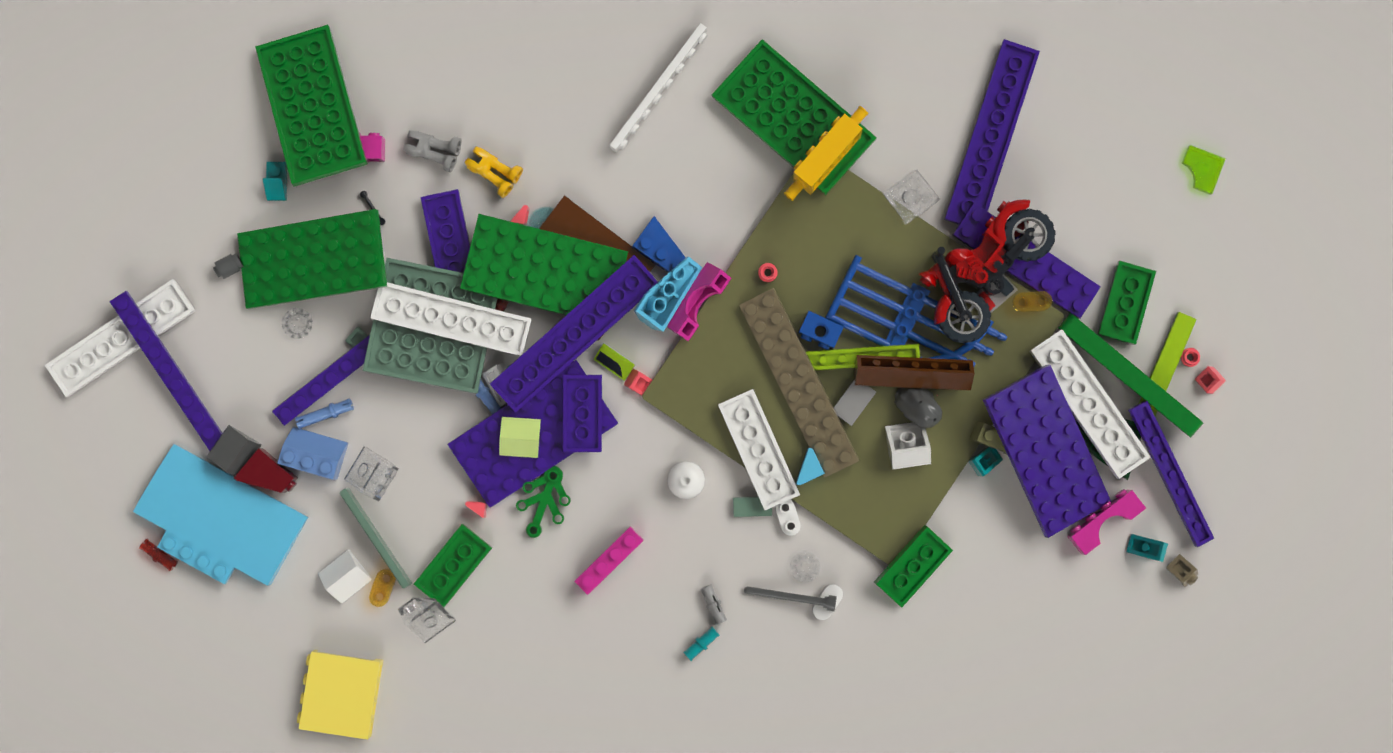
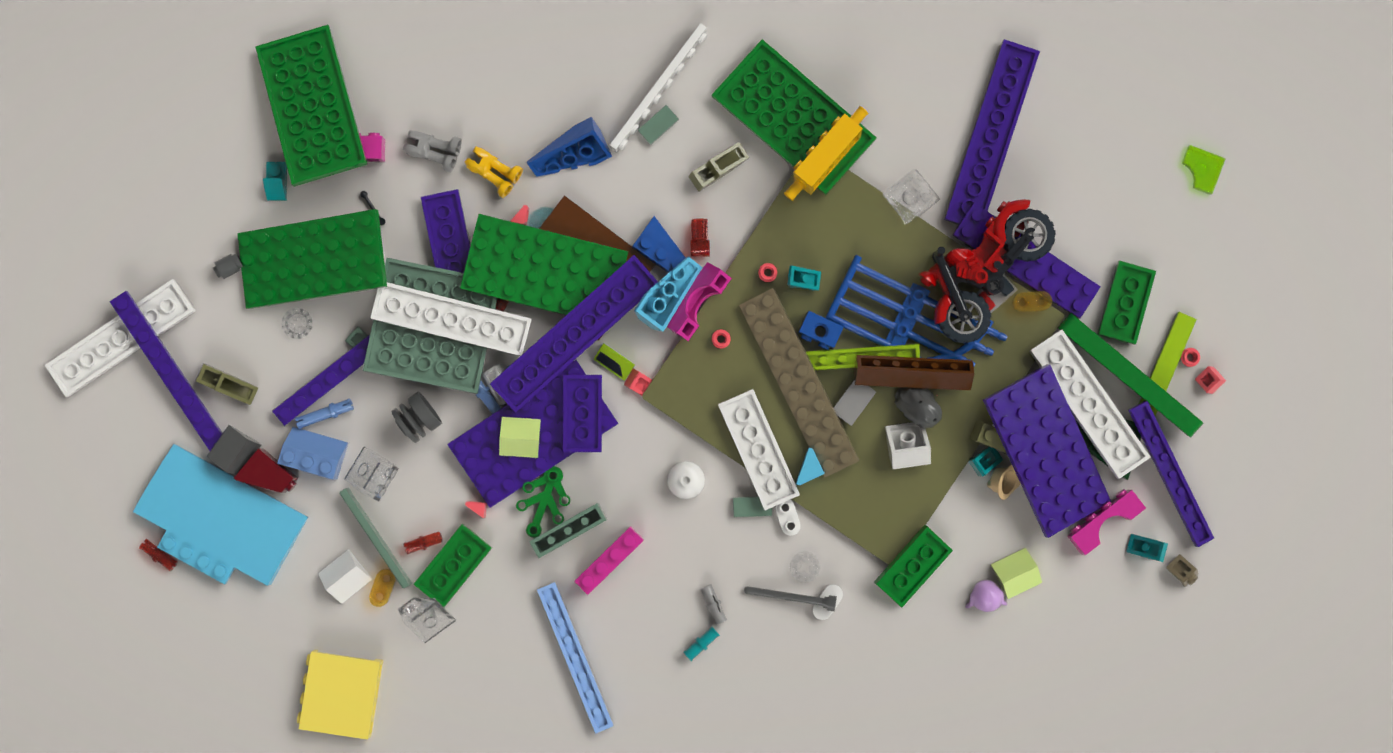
none -> olive slope [195,363,258,405]
none -> dark grey wheel [391,392,442,443]
none -> clear red axle [403,532,443,555]
none -> blue wedge [527,117,612,177]
none -> sand green brick [529,503,607,558]
none -> light blue plate [537,582,614,734]
none -> sand green tile [638,105,679,145]
none -> olive slope [688,142,750,192]
none -> clear red piece [690,218,710,257]
none -> coral plate [711,329,731,349]
none -> teal slope [787,266,821,291]
none -> lavender hair [965,580,1007,612]
none -> tan piece [987,464,1021,500]
none -> yellowish green slope [991,548,1042,599]

